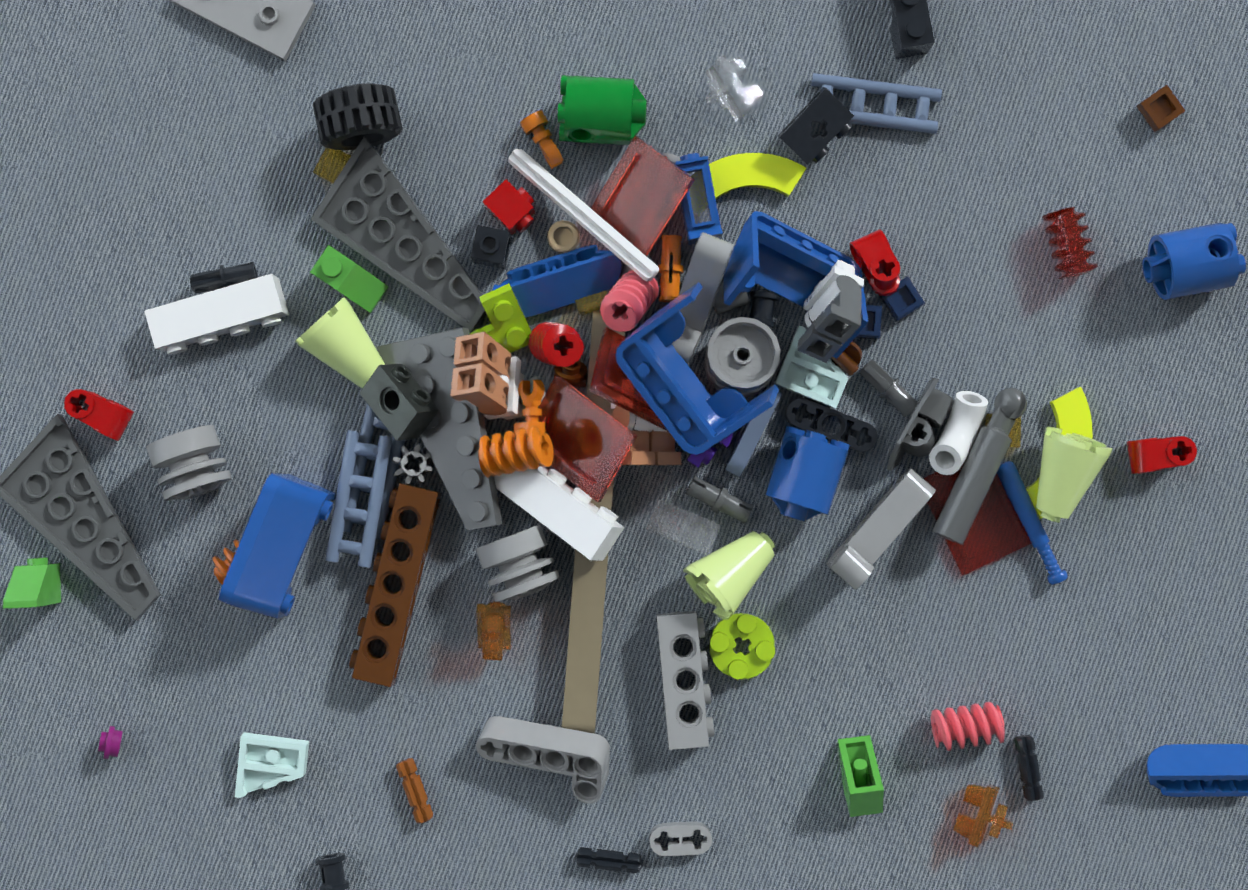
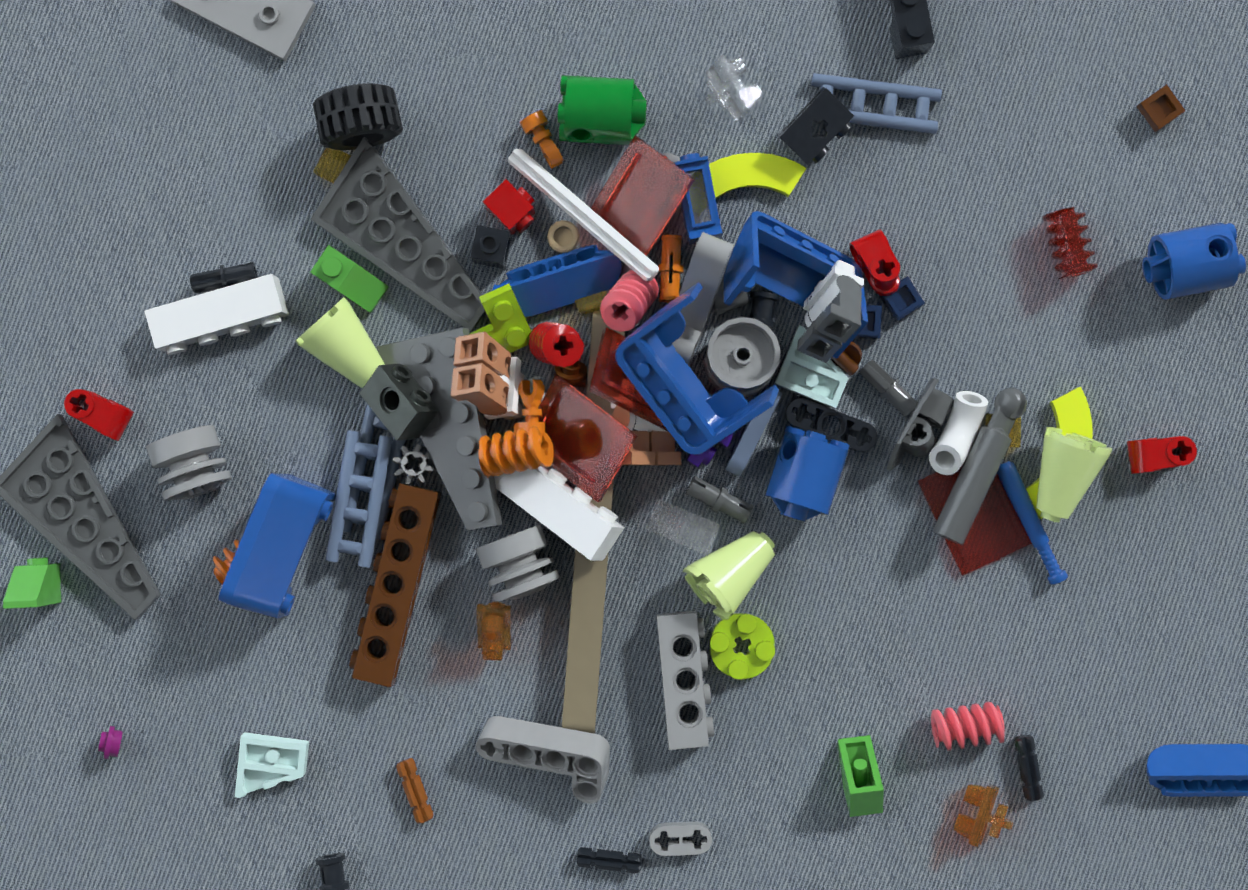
light grey beam [826,468,936,590] -> none

